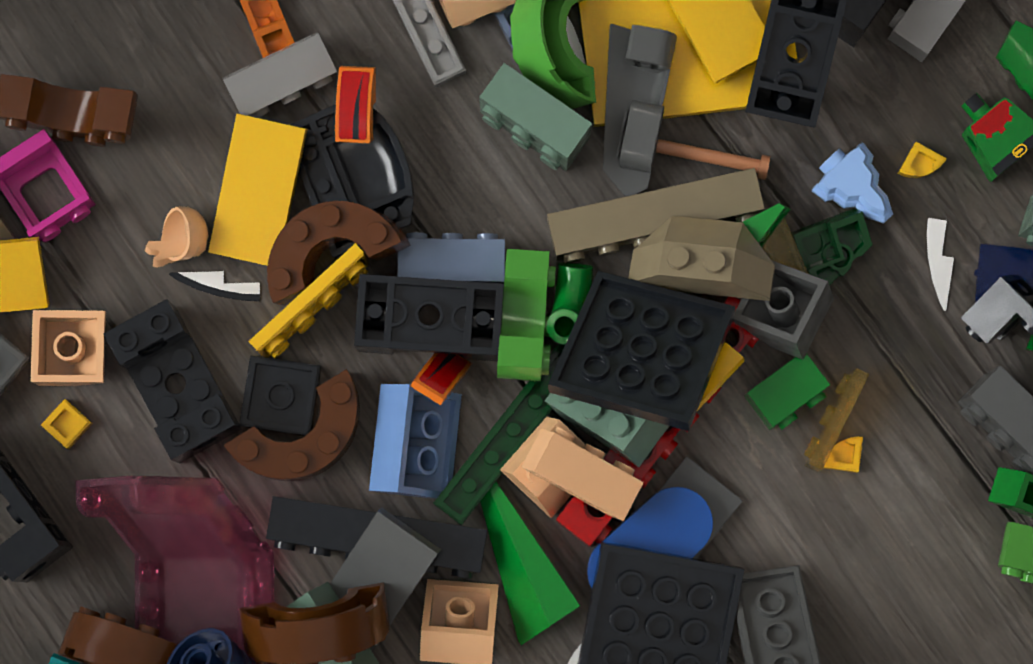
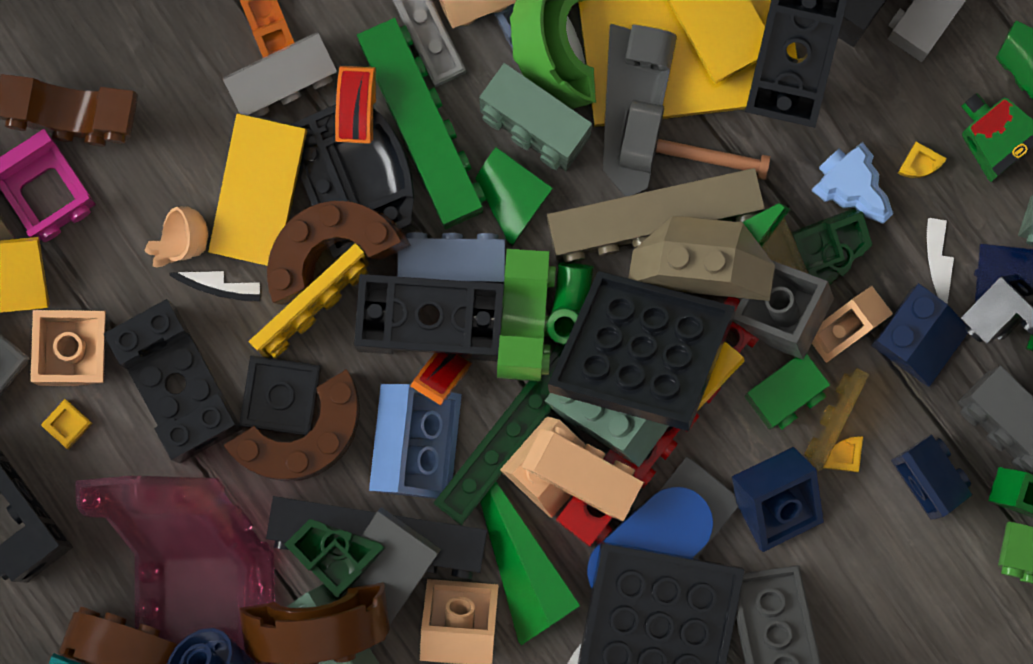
none -> dark green slope [284,519,385,598]
none -> green brick [357,18,486,230]
none -> green slope [475,147,553,246]
none -> dark blue slope [732,447,824,552]
none -> light nougat slope [812,286,893,363]
none -> dark blue slope [871,283,968,387]
none -> dark blue slope [891,434,973,520]

